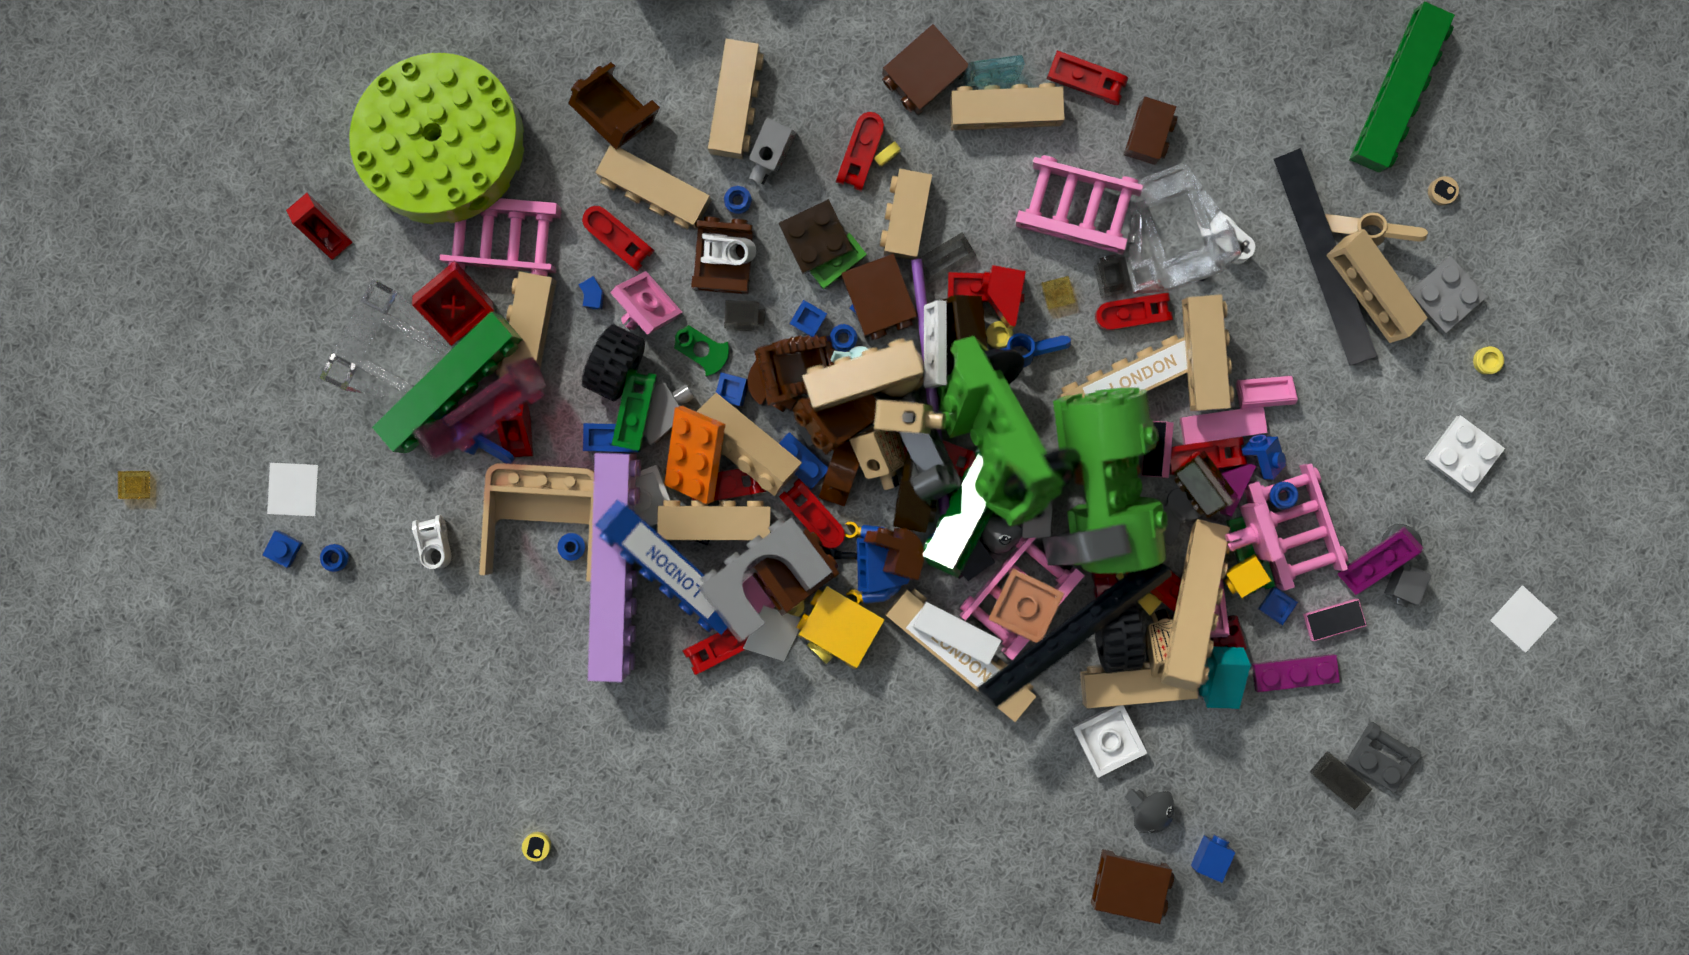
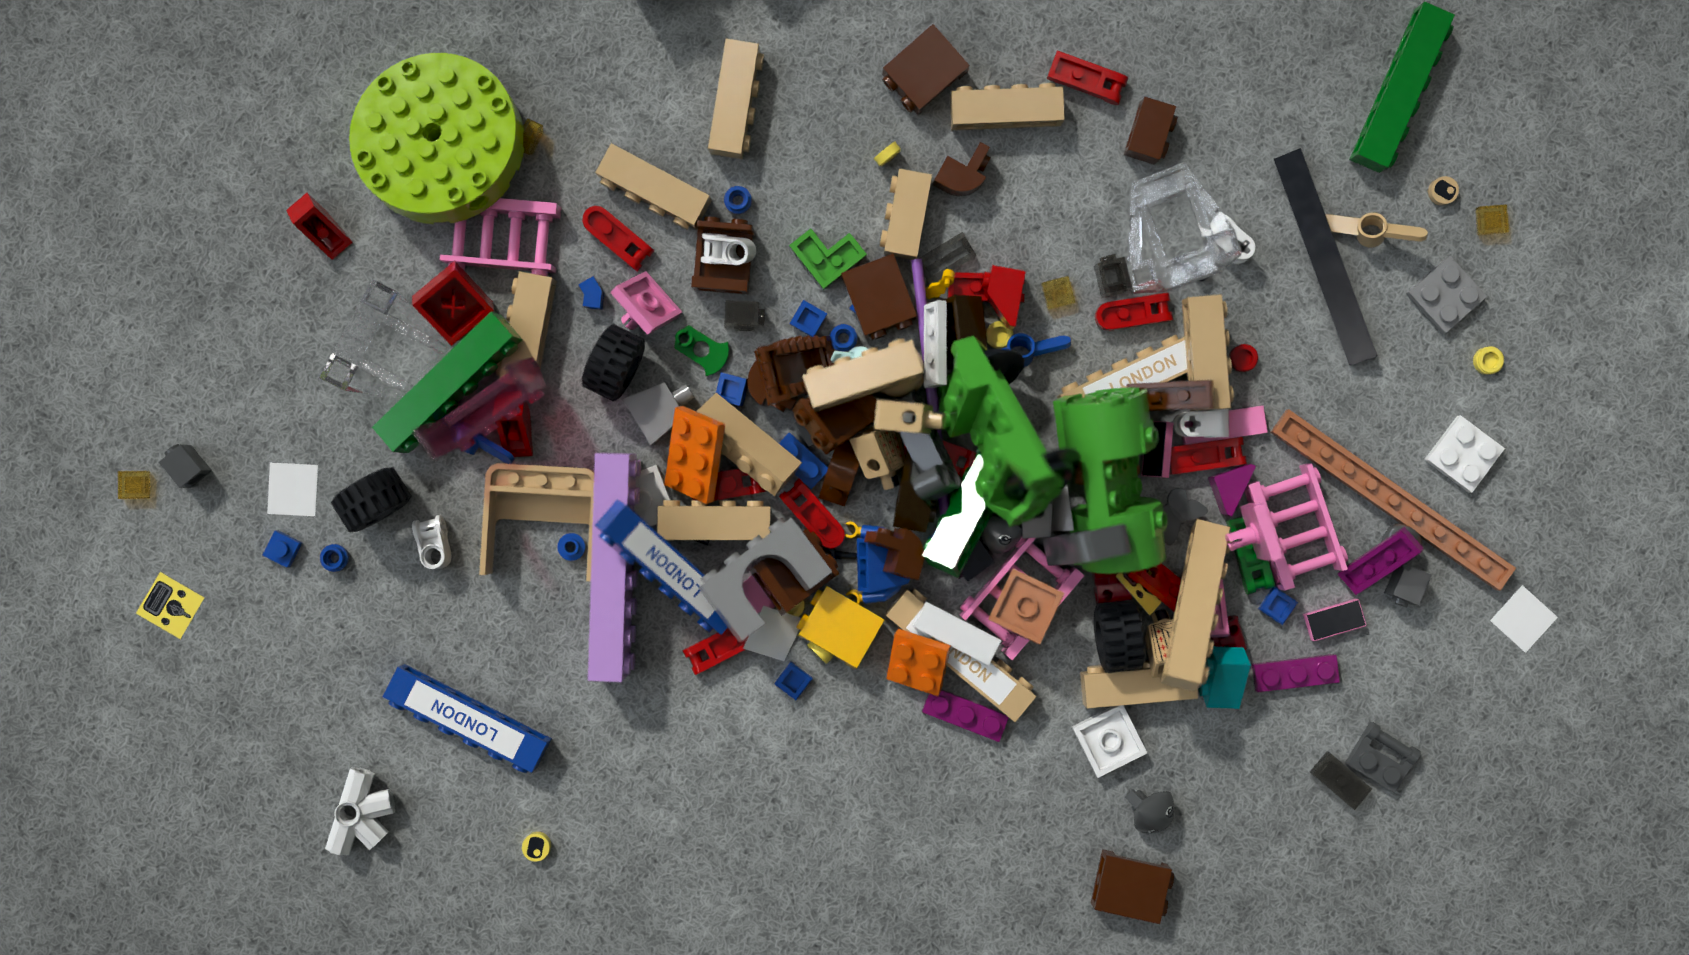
reddish brown panel [568,62,660,150] -> none
blue plate [583,423,640,452] -> none
green plate [612,369,657,451] -> none
light grey torso [749,117,798,185] -> none
dark brown plate [779,199,853,275] -> none
red plate [836,112,884,192] -> none
clear light blue plate [964,55,1025,87] -> none
black tile [977,563,1172,709] -> none
bright pink fence [1016,156,1143,255] -> none
slope [1174,450,1238,518] -> none
blue brick [1191,835,1236,883] -> none
yellow brick [1224,554,1271,598] -> none
bright pink tile [1236,376,1298,409] -> none
blue bracket [1242,435,1286,479] -> none
blue plate [1269,482,1298,509] -> none
tan brick [1326,229,1428,343] -> none
none -> sticker [136,572,204,639]
none -> dark grey brick [159,444,212,488]
none -> white piece [325,767,395,855]
none -> black tyre [331,467,412,532]
none -> brick [382,664,552,773]
none -> clear yellow piece [523,118,544,155]
none -> blue tile [774,661,813,700]
none -> orange plate [886,628,951,696]
none -> magenta plate [922,689,1009,742]
none -> yellow piece [925,269,955,299]
none -> reddish brown brick [933,142,991,196]
none -> white sticker [1051,486,1074,531]
none -> reddish brown tile [1127,380,1214,411]
none -> white piece [1173,409,1229,438]
none -> red tile [1229,344,1258,372]
none -> nougat plate [1270,409,1516,591]
none -> clear yellow tile [1475,204,1509,235]

